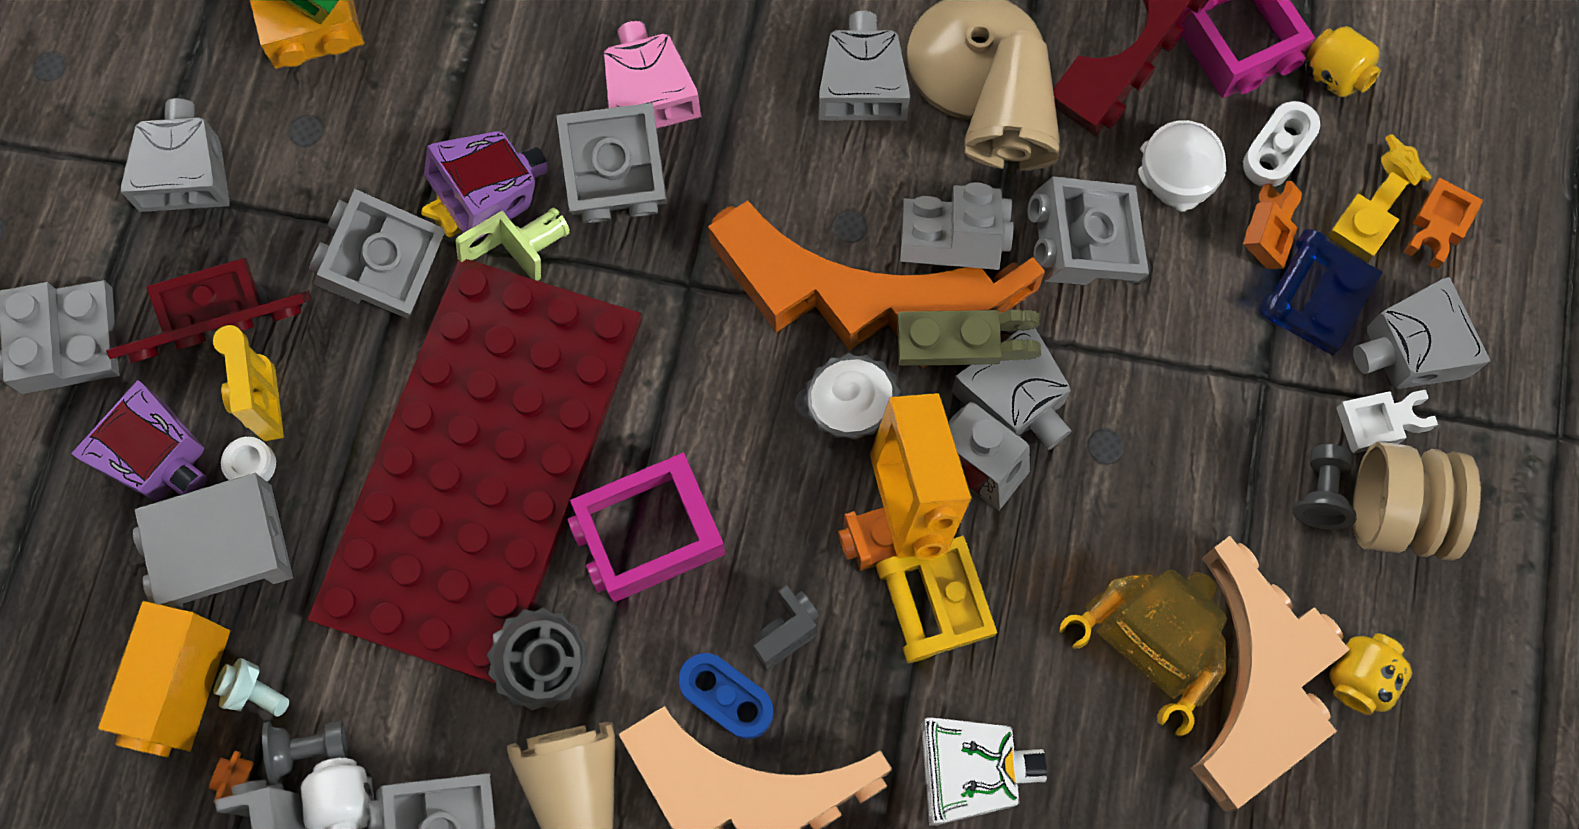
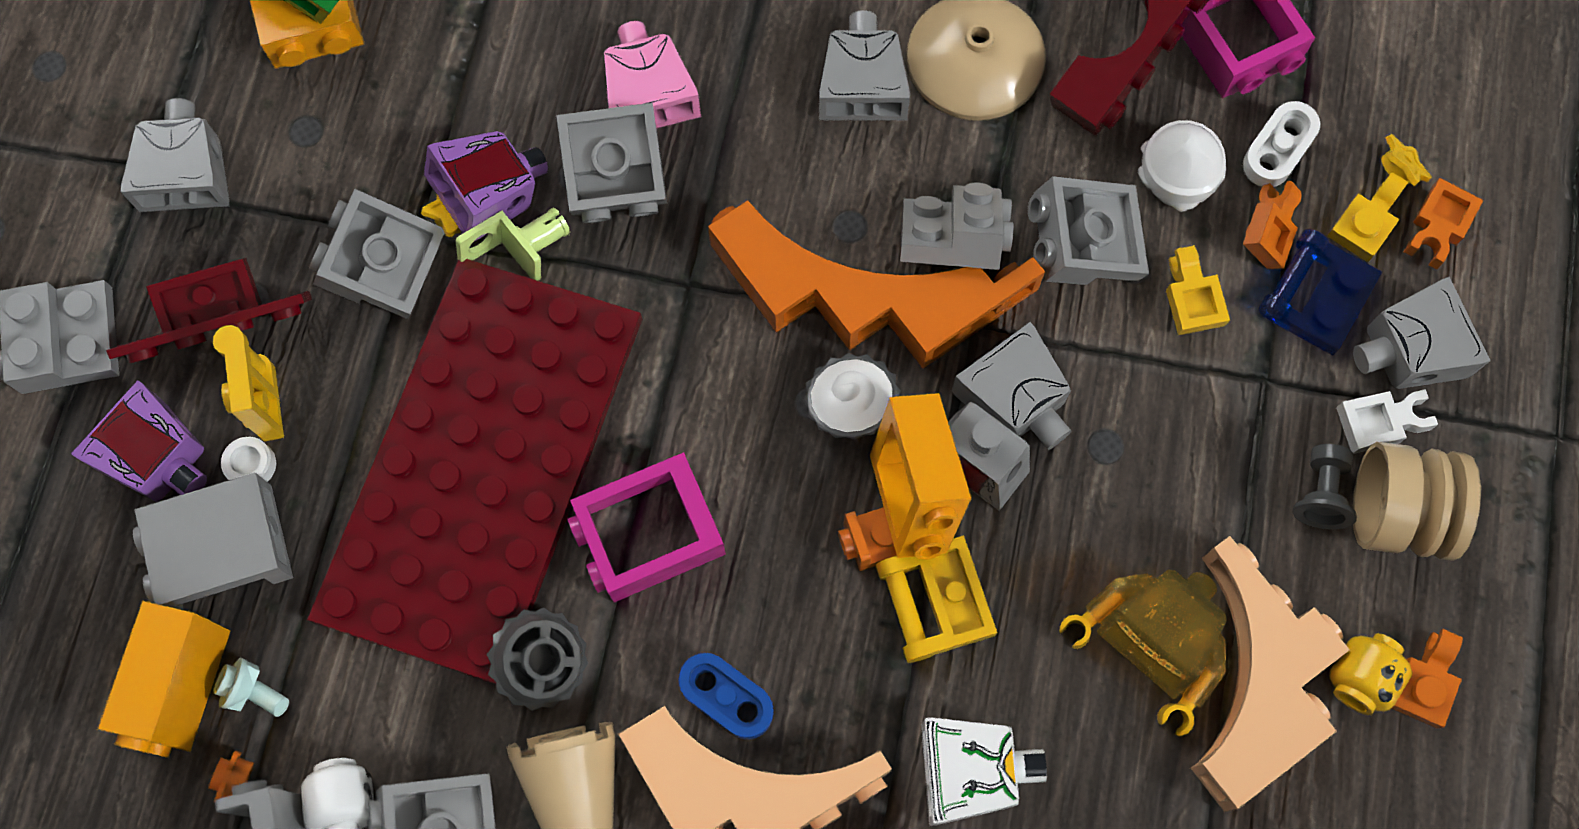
dark grey piece [262,720,348,785] -> none
dark grey bracket [753,585,819,671] -> none
olive hinge [897,310,1041,366] -> none
tan cone [964,31,1061,170] -> none
yellow head [1306,26,1381,97] -> none
none -> yellow plate [1166,245,1230,335]
none -> orange plate [1391,629,1463,729]

